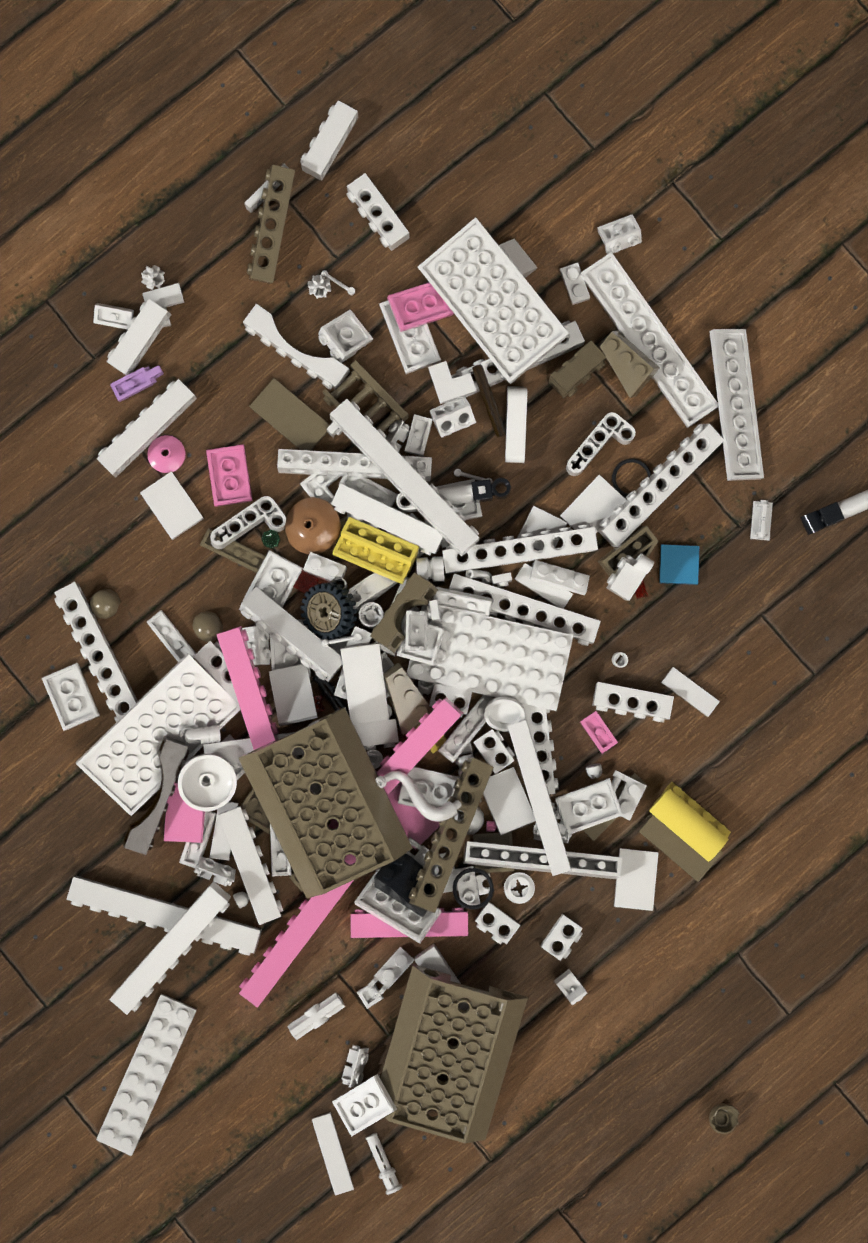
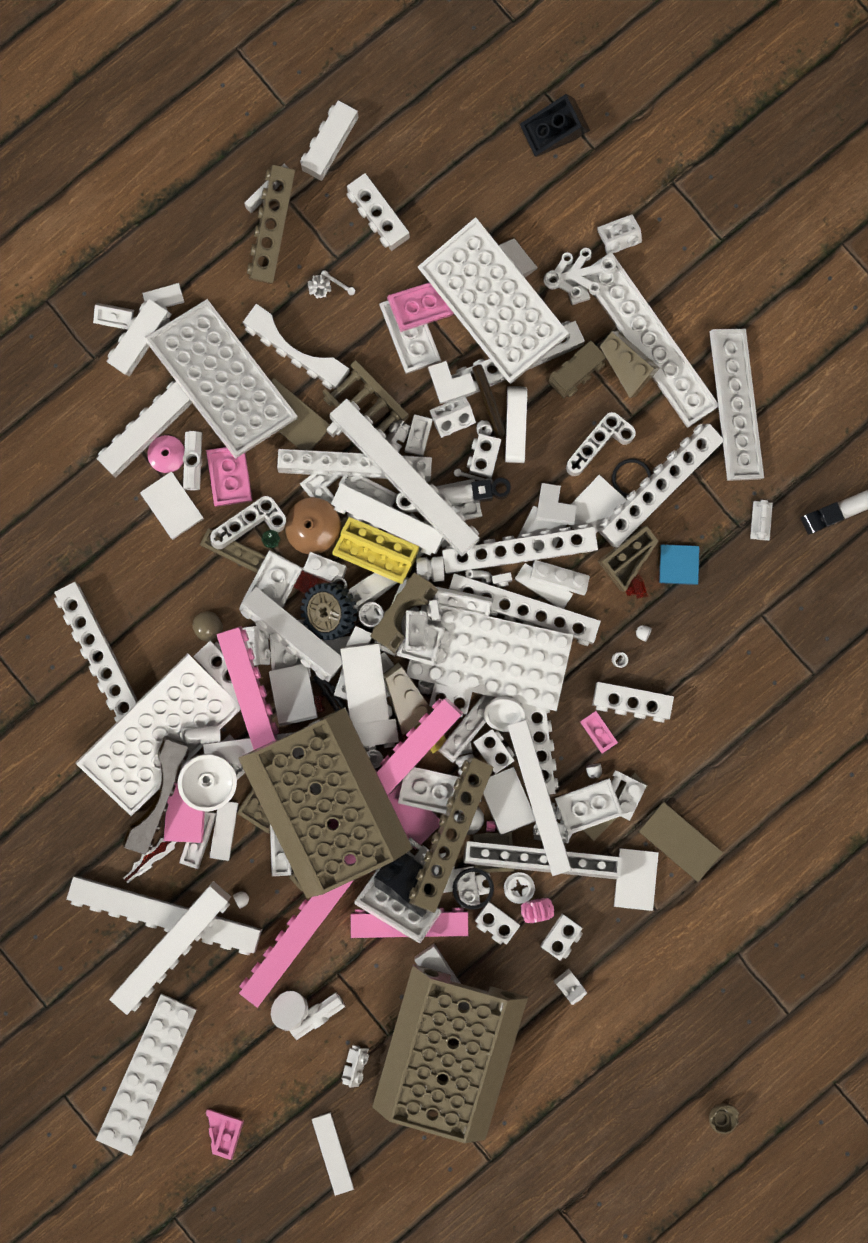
white tile [42,663,100,731] -> none
dark tan hair [90,589,121,619] -> none
lavender hinge [110,365,164,402] -> none
white gear [141,265,165,290] -> none
white tile [147,610,196,662] -> none
white hinge [194,856,236,886] -> none
white brick [218,806,283,925] -> none
white plate [318,310,373,363] -> none
white hinge [322,633,362,647] -> none
white tile [332,1074,397,1137] -> none
white tile [357,984,384,1009] -> none
white hinge [364,947,414,1000] -> none
white pin [366,1133,403,1195] -> none
white animal [375,771,462,822] -> none
white hinge [606,553,654,601] -> none
light yellow brick [649,782,731,862] -> none
white tile [661,667,720,717] -> none
none -> white sword [123,838,176,883]
none -> white plate [145,299,298,459]
none -> white piece [183,431,202,490]
none -> bright pink wing [206,1109,244,1160]
none -> white tile [271,991,308,1031]
none -> white brick [467,434,501,478]
none -> white hinge [476,420,492,436]
none -> black slope [520,94,590,157]
none -> bright pink gear [521,898,554,923]
none -> white tile [536,483,577,525]
none -> white plant [544,248,616,300]
none -> white hinge [636,625,652,642]

